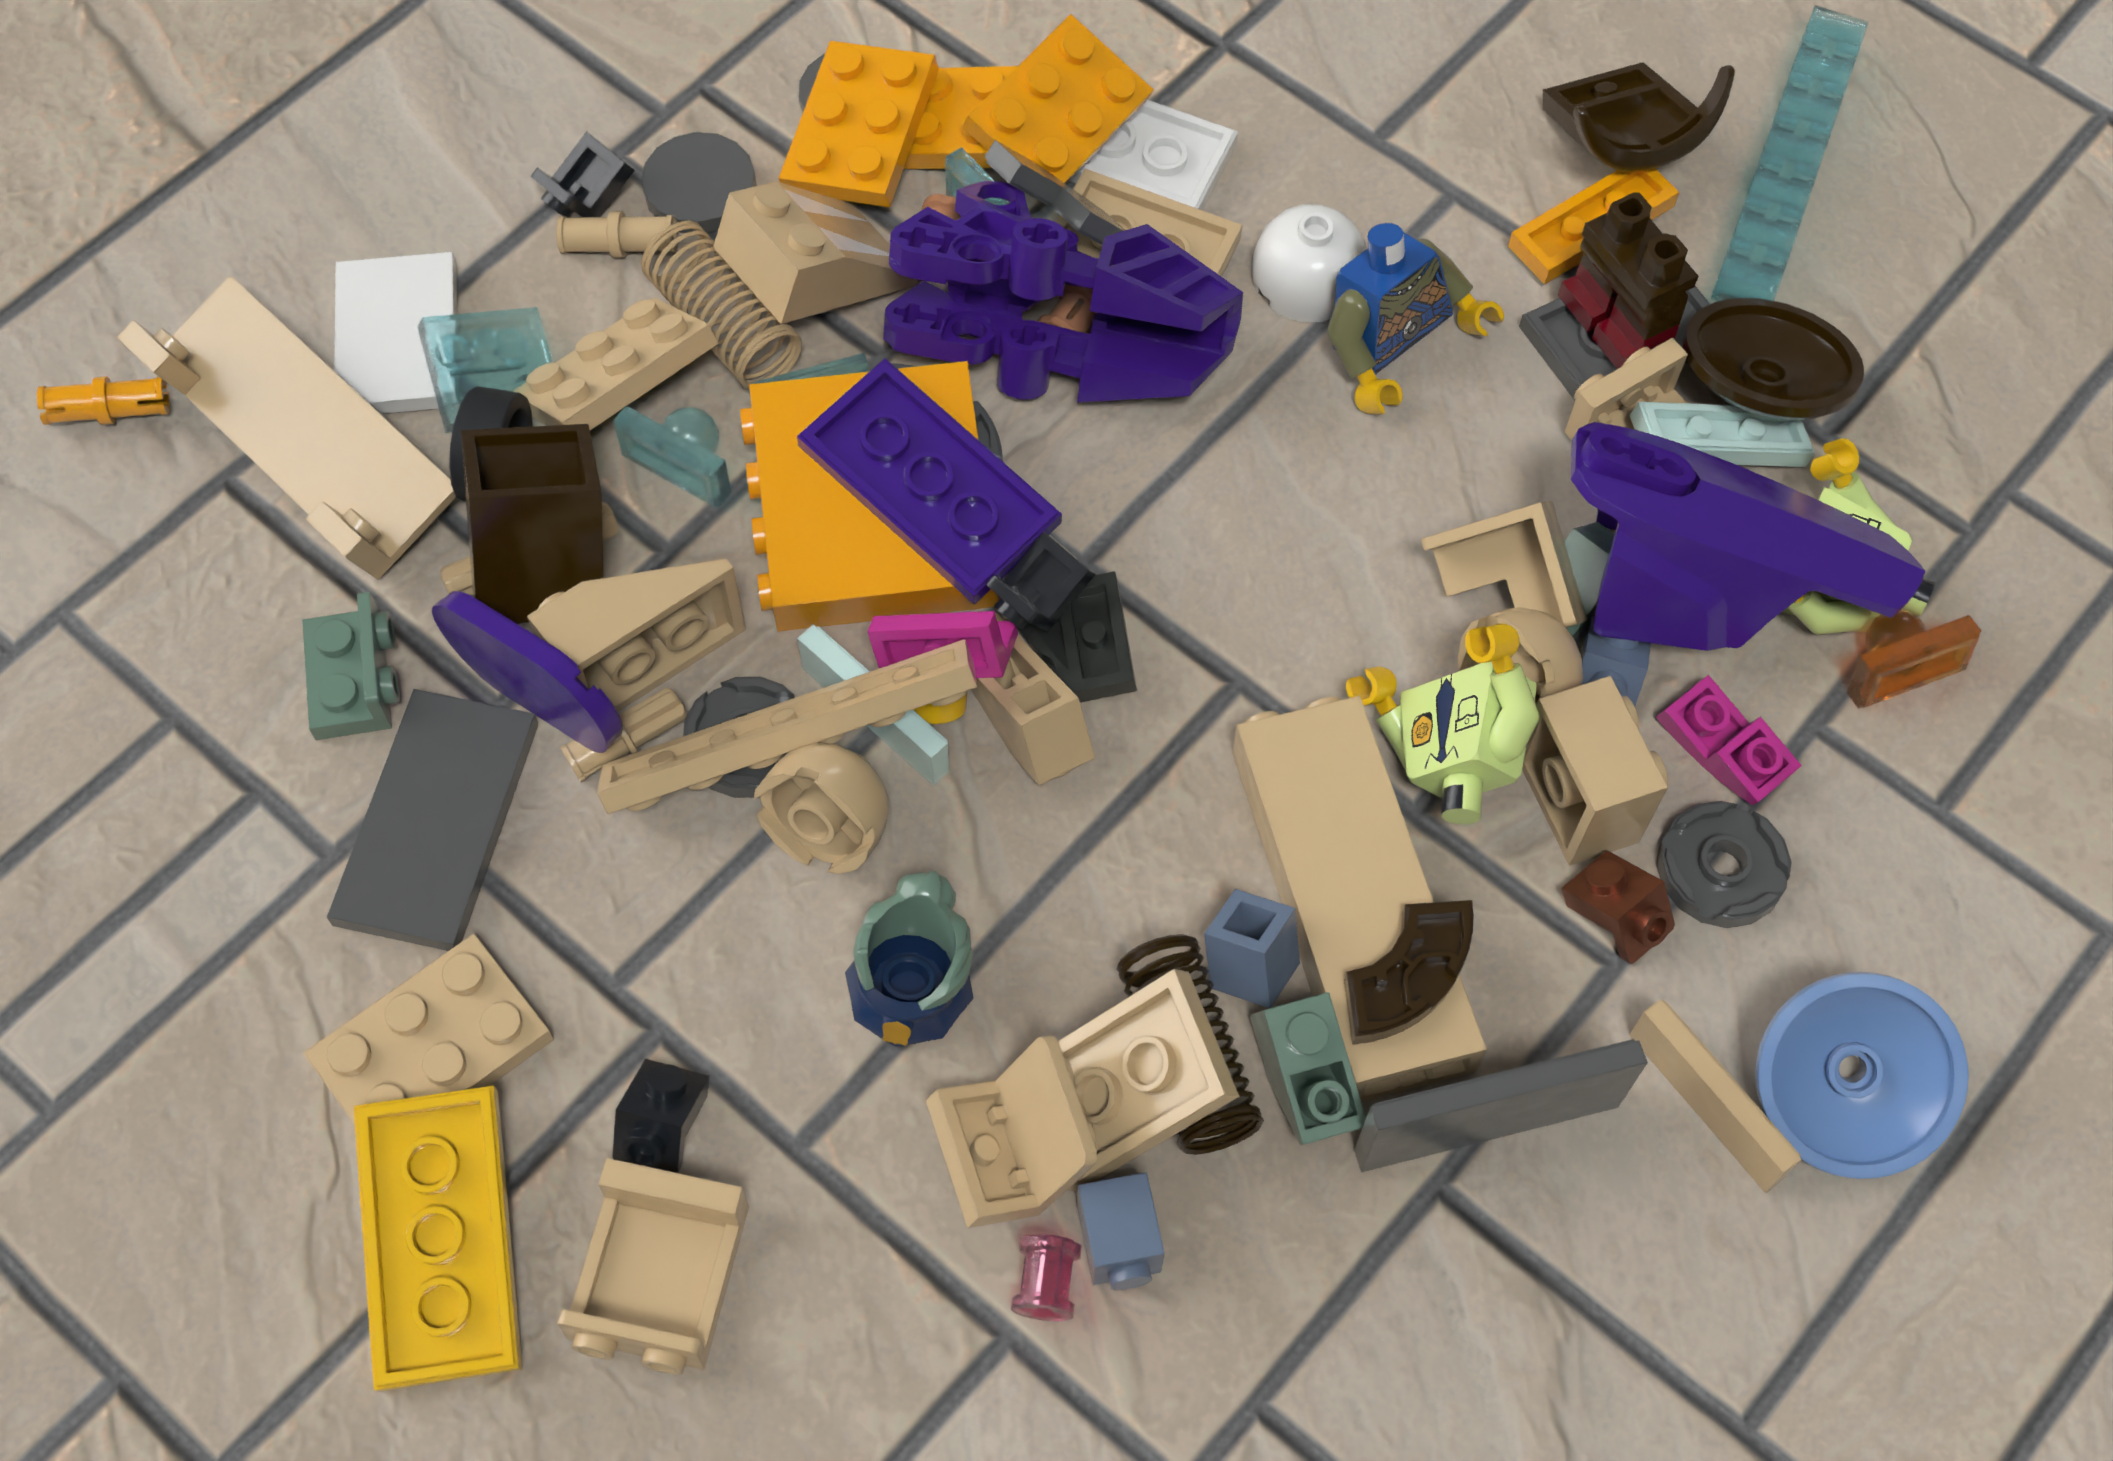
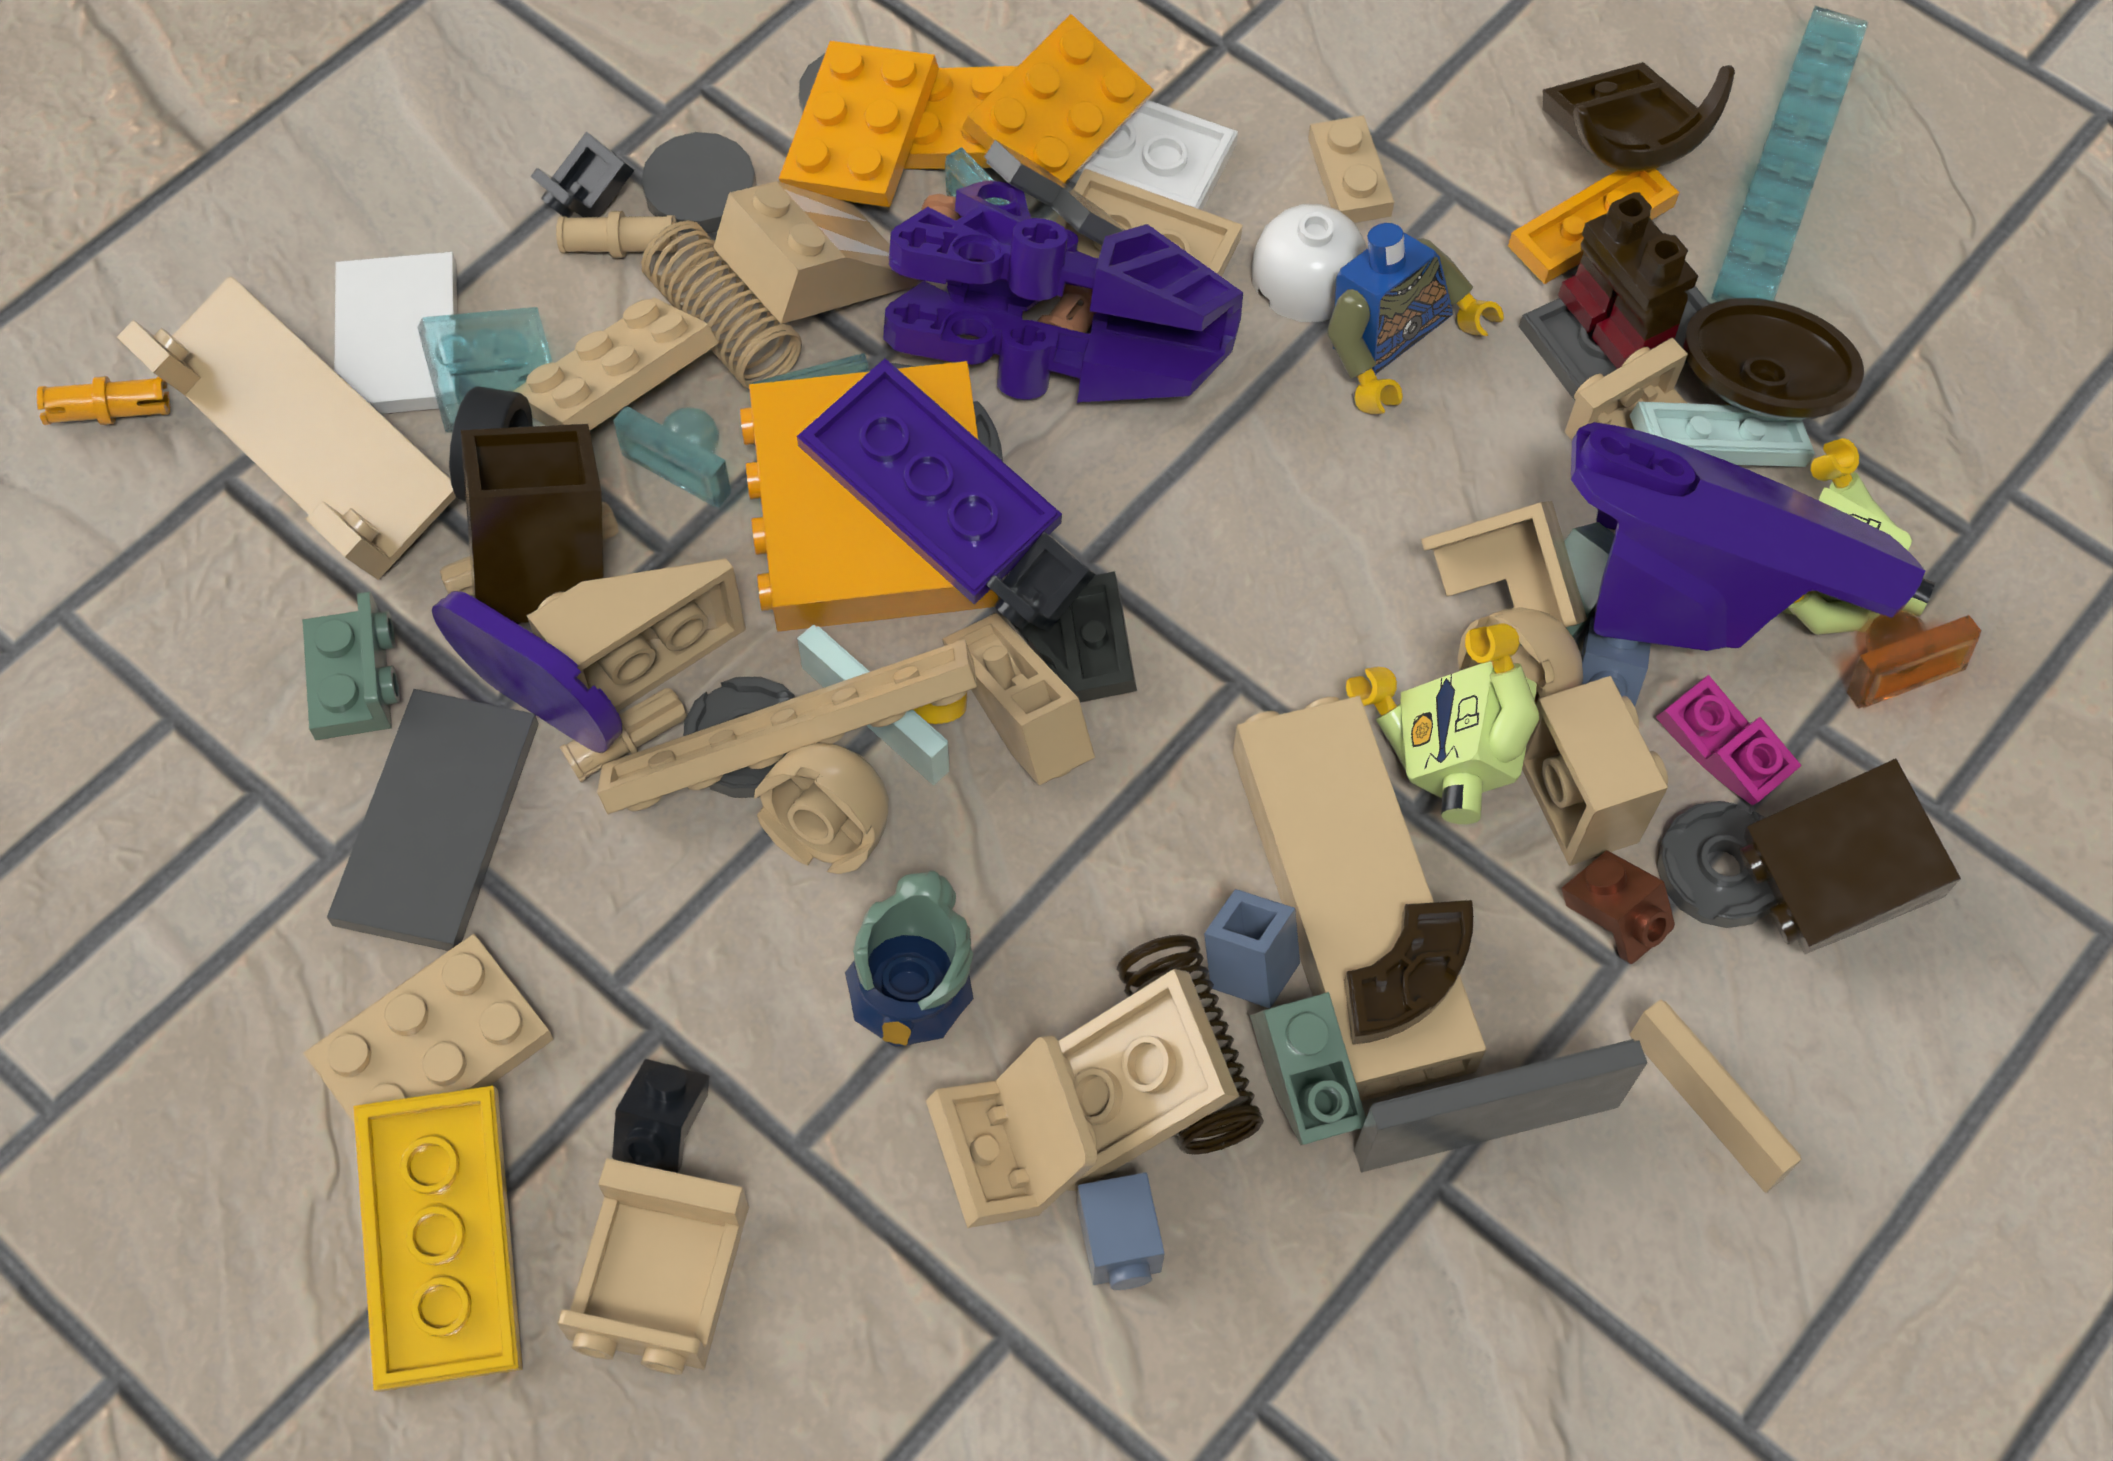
dark pink panel [867,611,1018,678] -> none
clear pink bush [1011,1234,1082,1321] -> none
medium blue dish [1755,972,1969,1179] -> none
none -> tan plate [1308,115,1394,223]
none -> dark brown slope [1739,758,1961,954]

